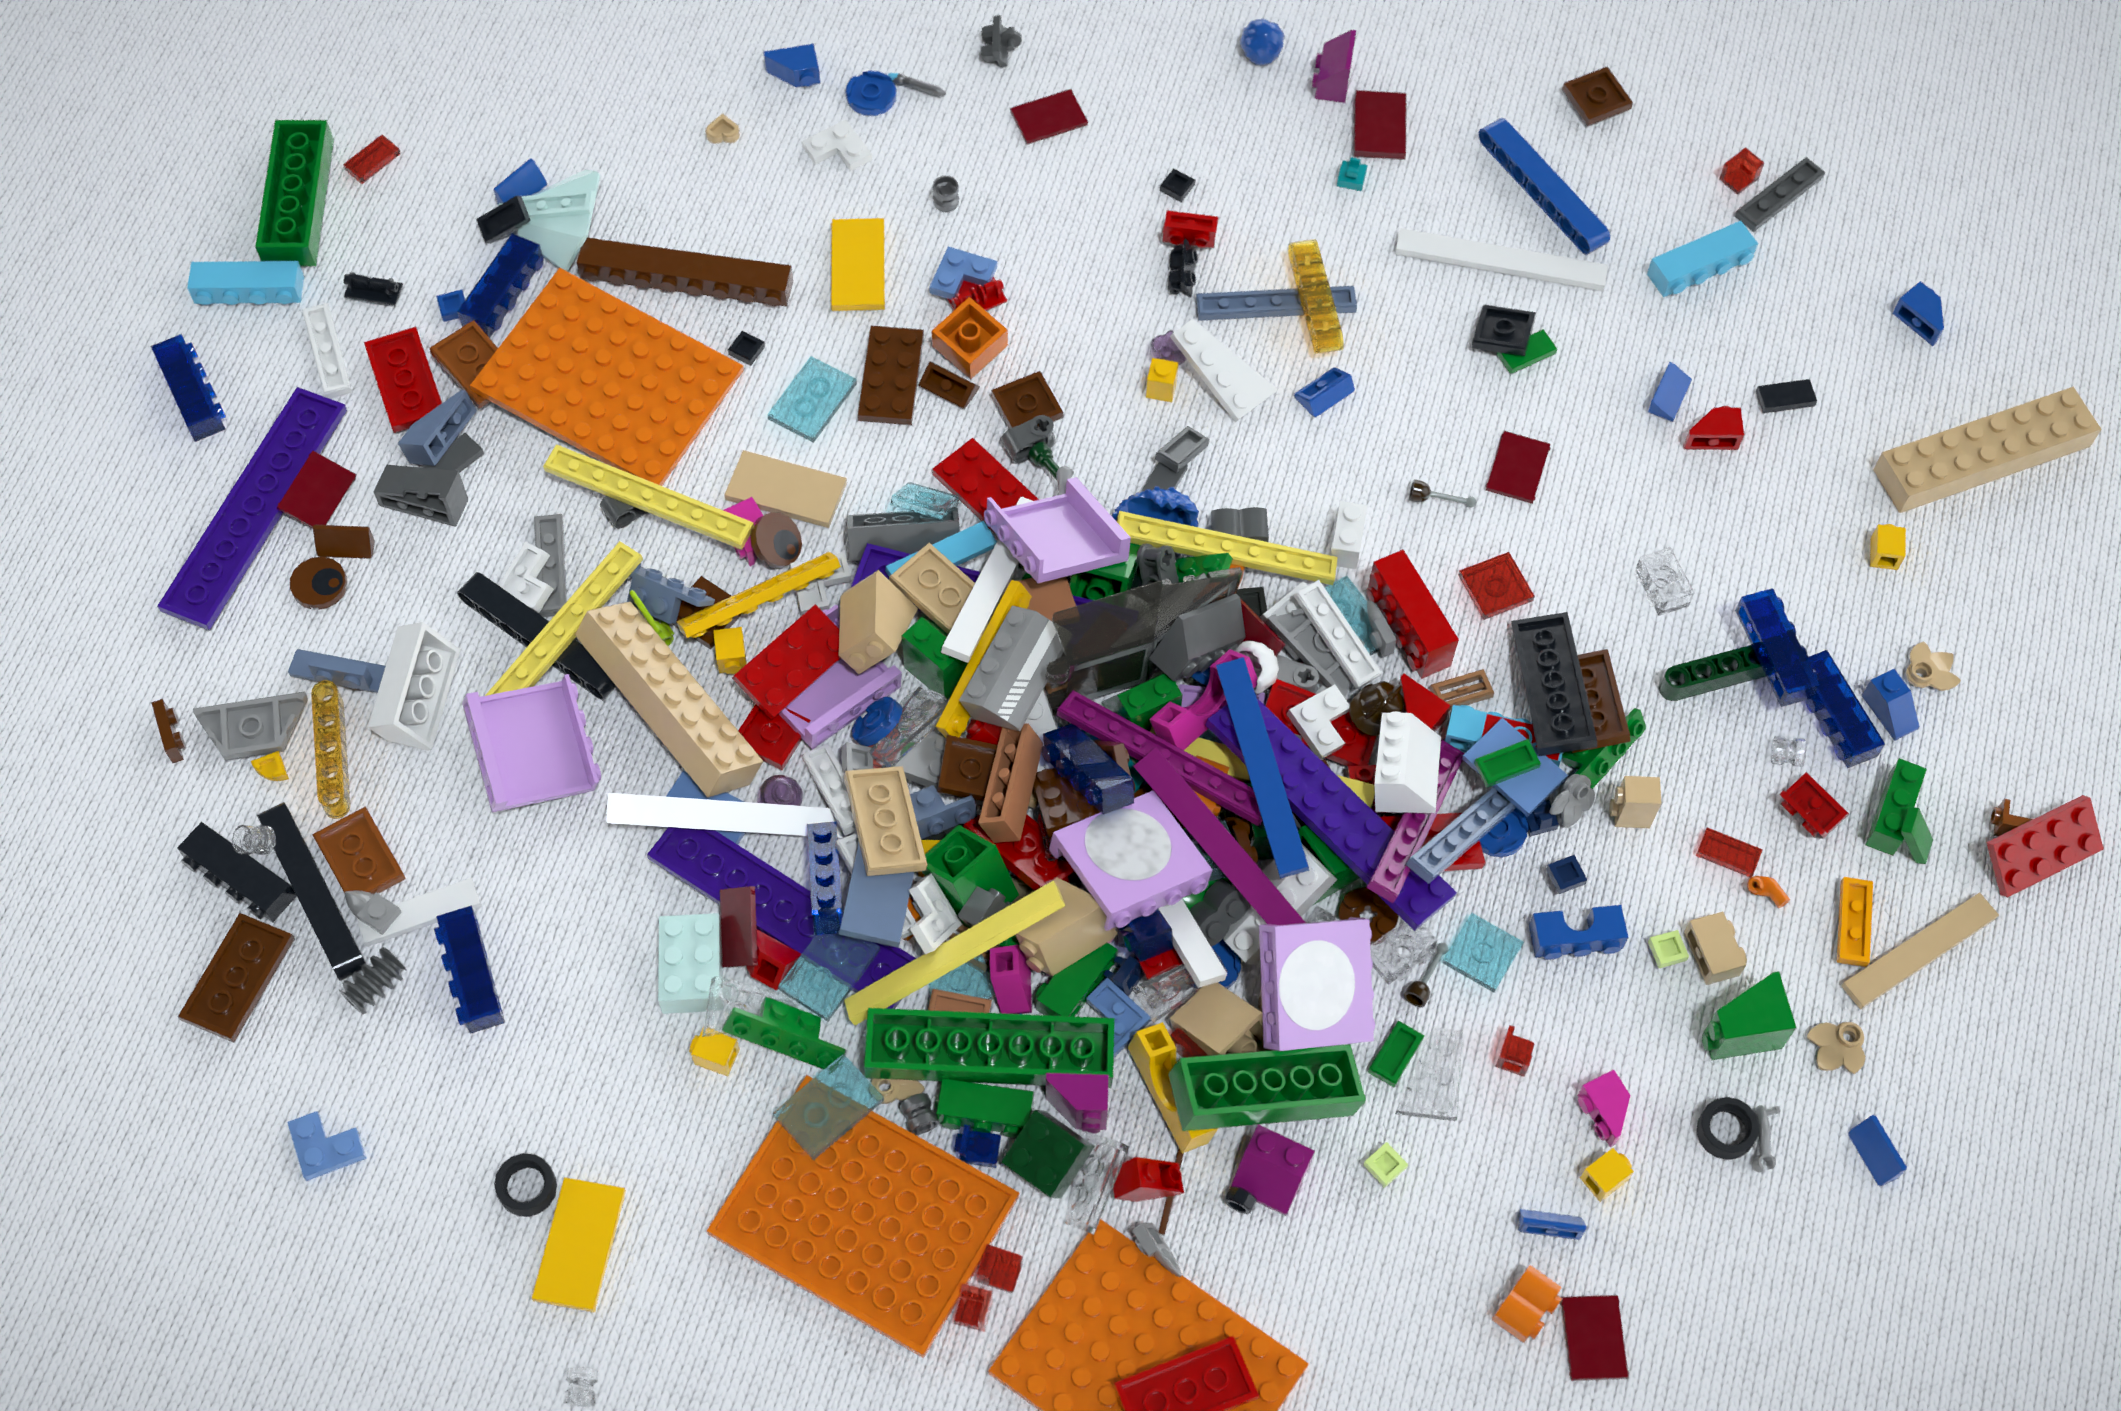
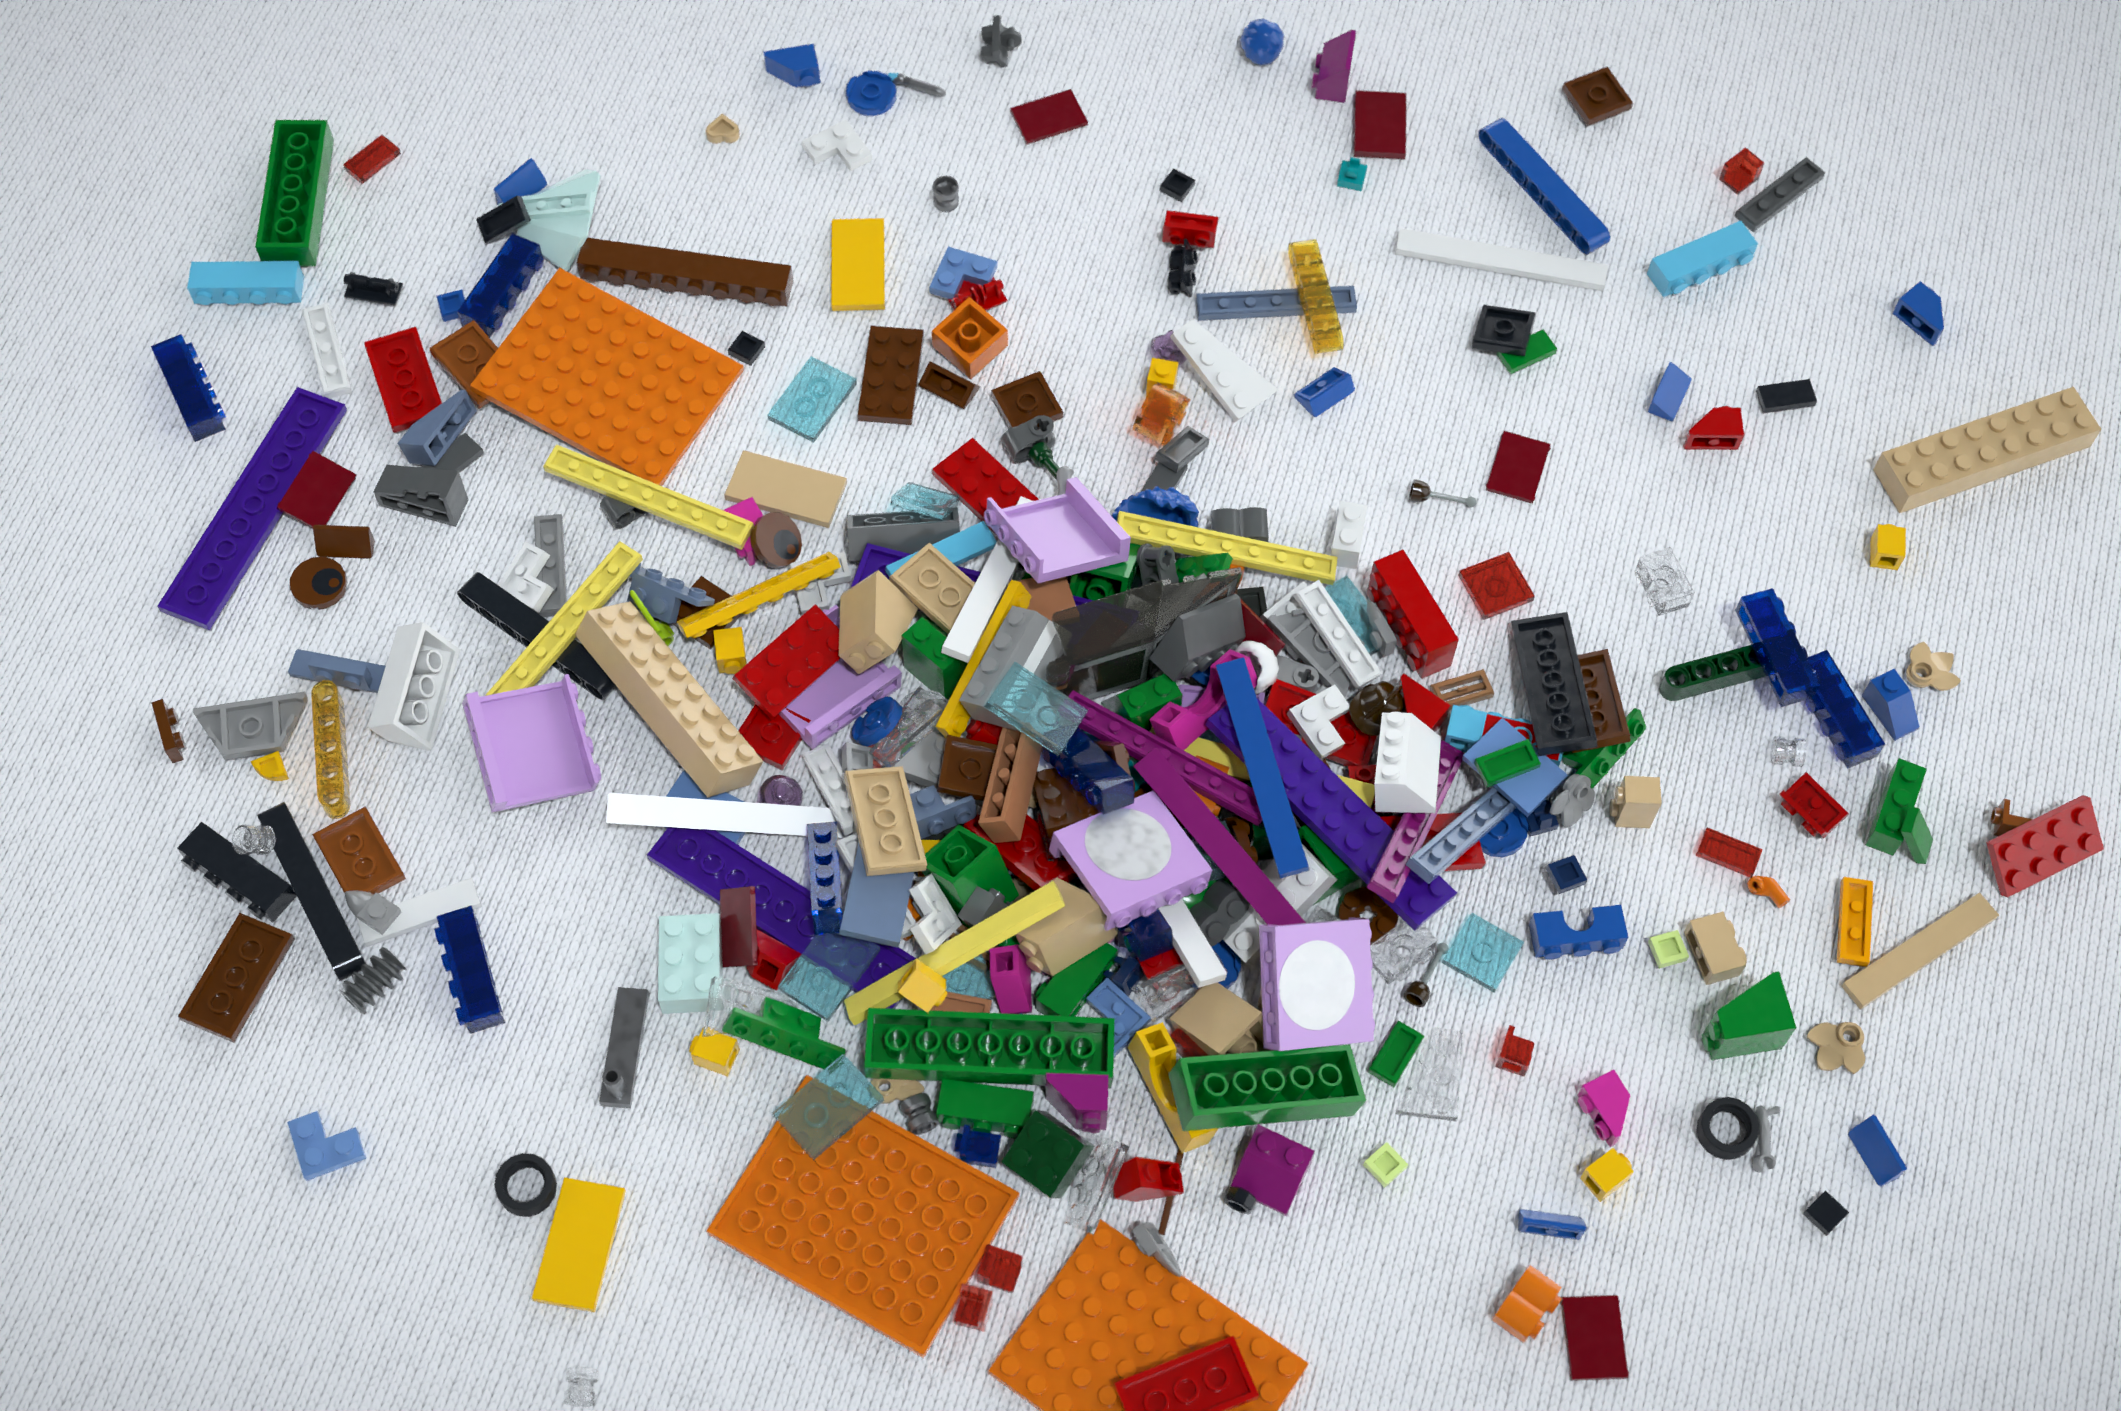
none -> flat silver piece [599,987,649,1109]
none -> yellow brick [898,958,948,1013]
none -> clear light blue tile [984,662,1088,756]
none -> clear orange brick [1132,382,1191,445]
none -> black tile [1803,1190,1849,1236]

